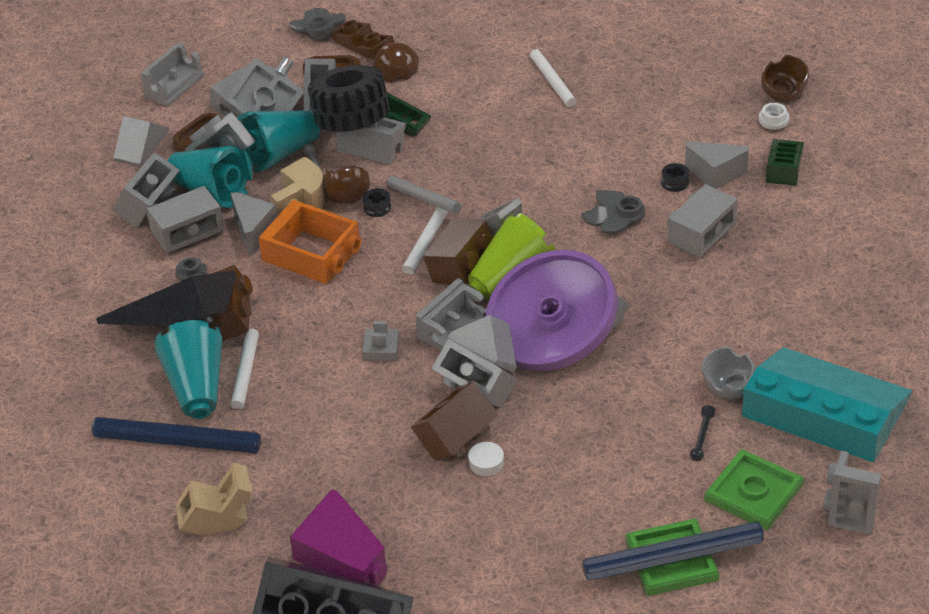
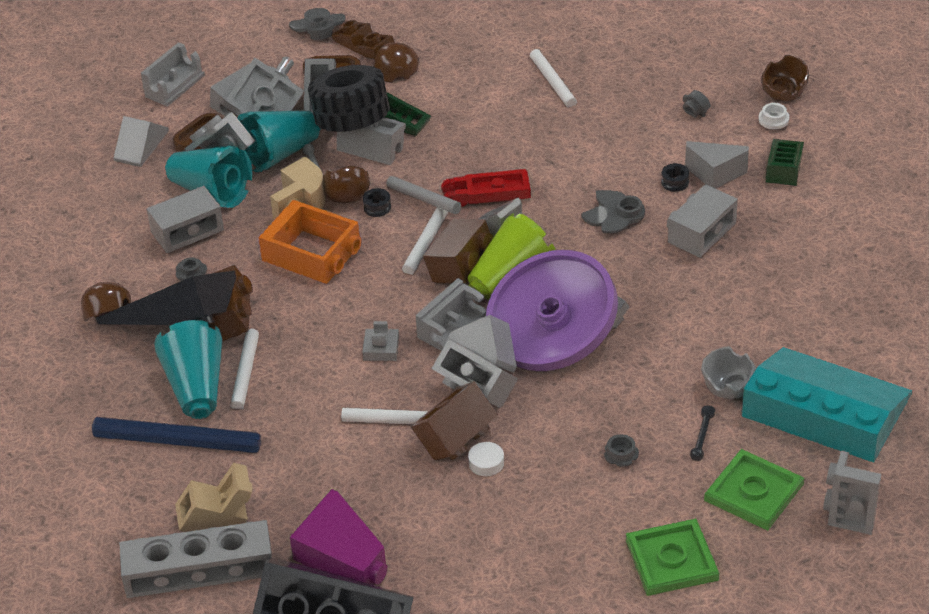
light grey brick [112,152,180,228] -> none
light grey slope [231,192,277,255] -> none
dark blue axle [582,522,764,580] -> none
none -> reddish brown hair [81,282,131,322]
none -> light grey brick [119,520,272,598]
none -> white bar [341,408,428,425]
none -> red hinge [441,169,531,207]
none -> dark grey plate [604,434,639,467]
none -> dark grey plate [683,90,711,118]

